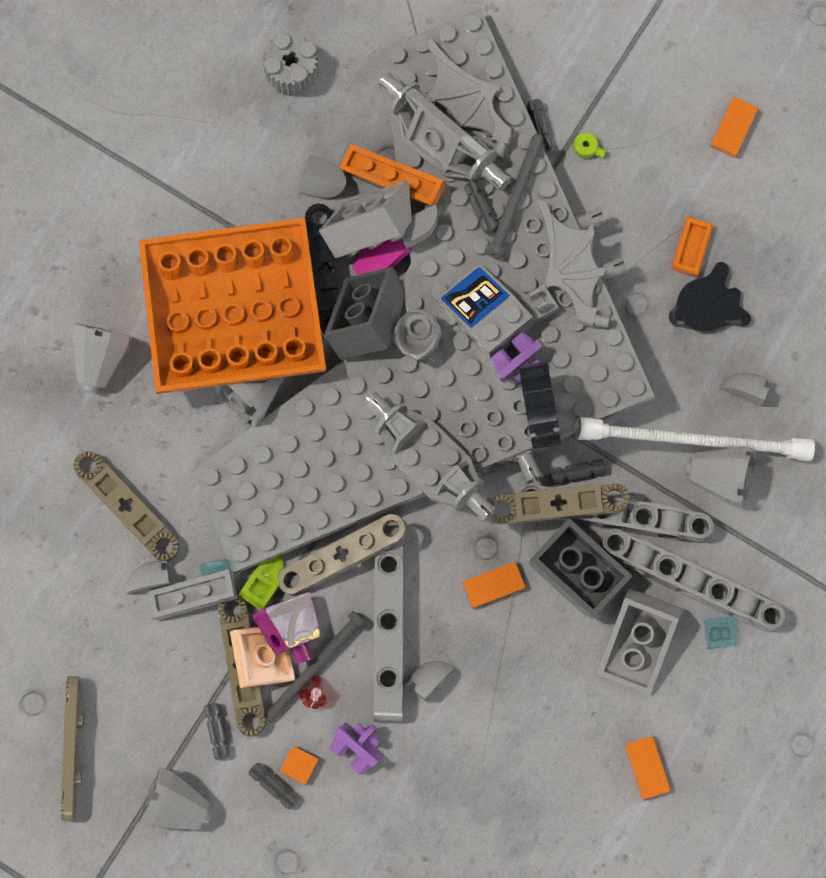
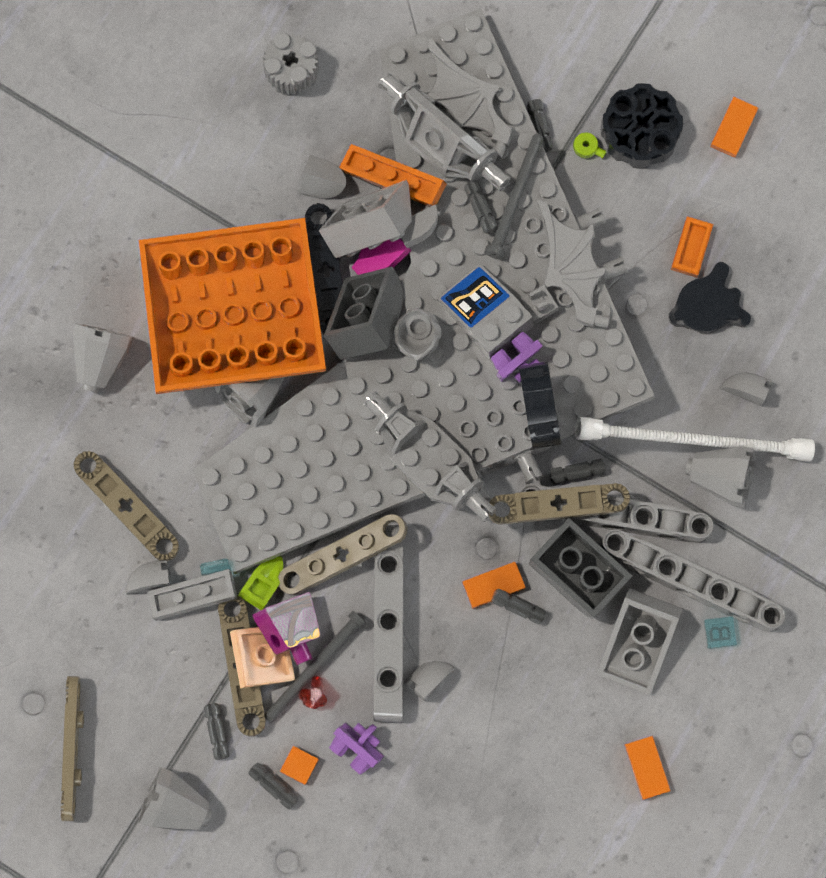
none -> dark grey axle [491,589,546,624]
none -> black connector [600,83,683,169]

